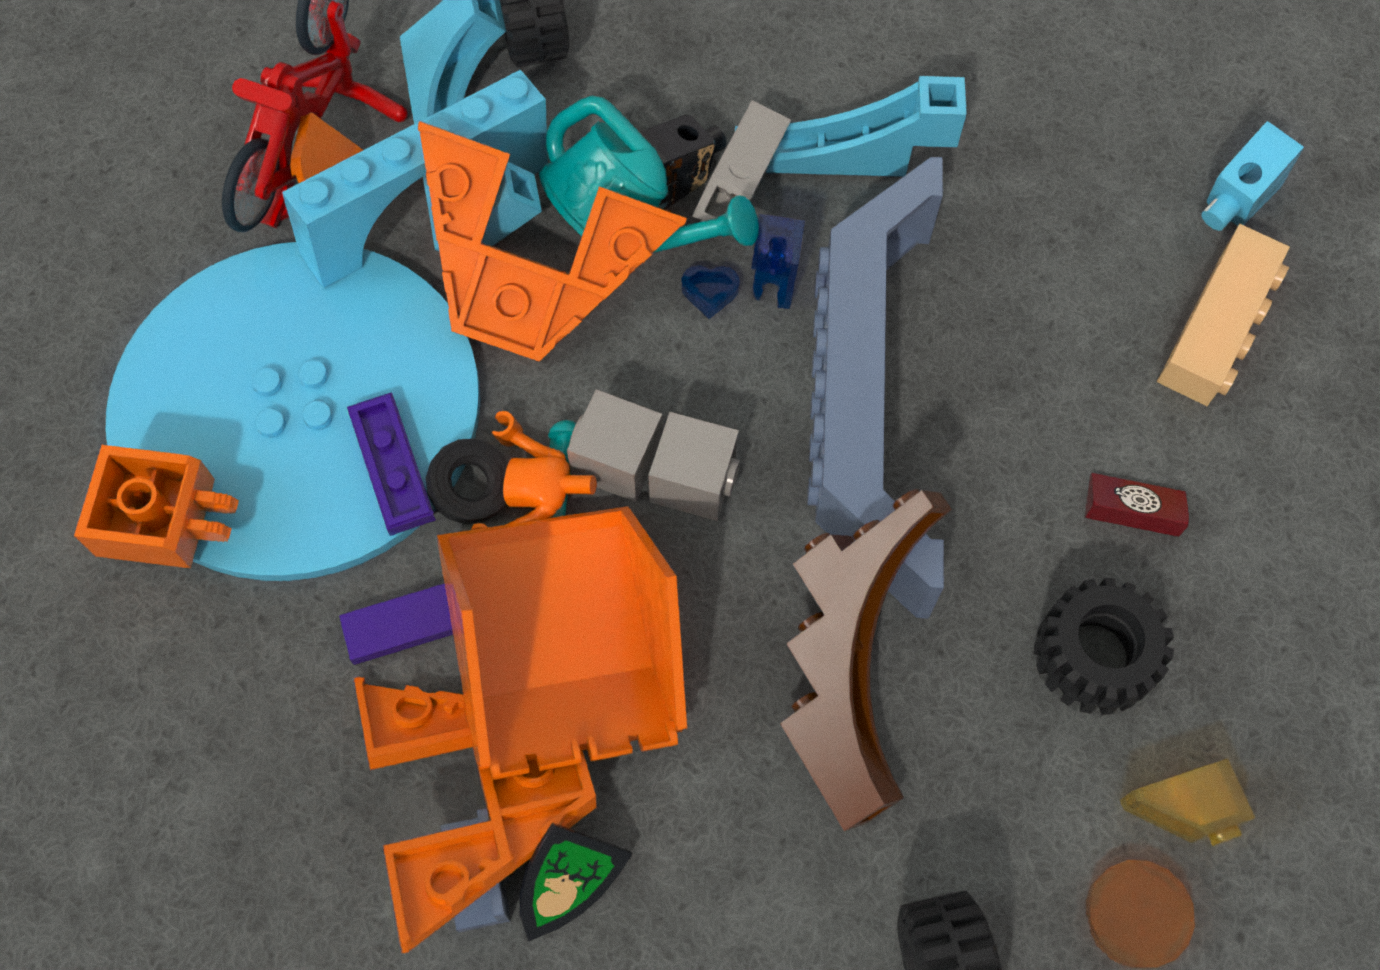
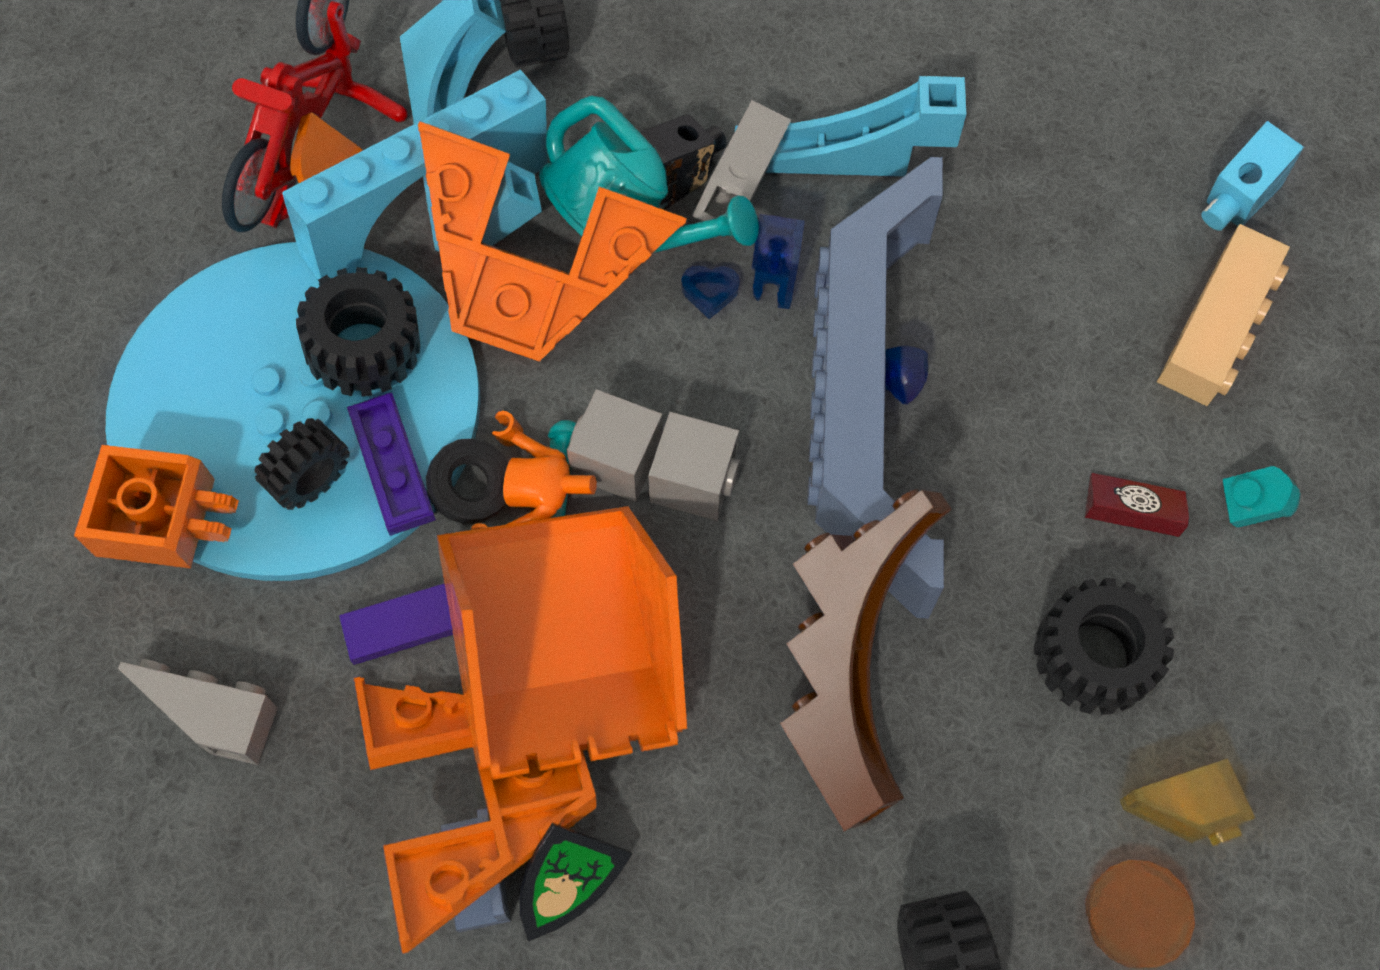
none -> light grey slope [118,659,278,765]
none -> black tyre [254,418,350,510]
none -> black tyre [296,267,420,396]
none -> clear blue plate [885,345,928,405]
none -> teal plate [1222,466,1301,528]

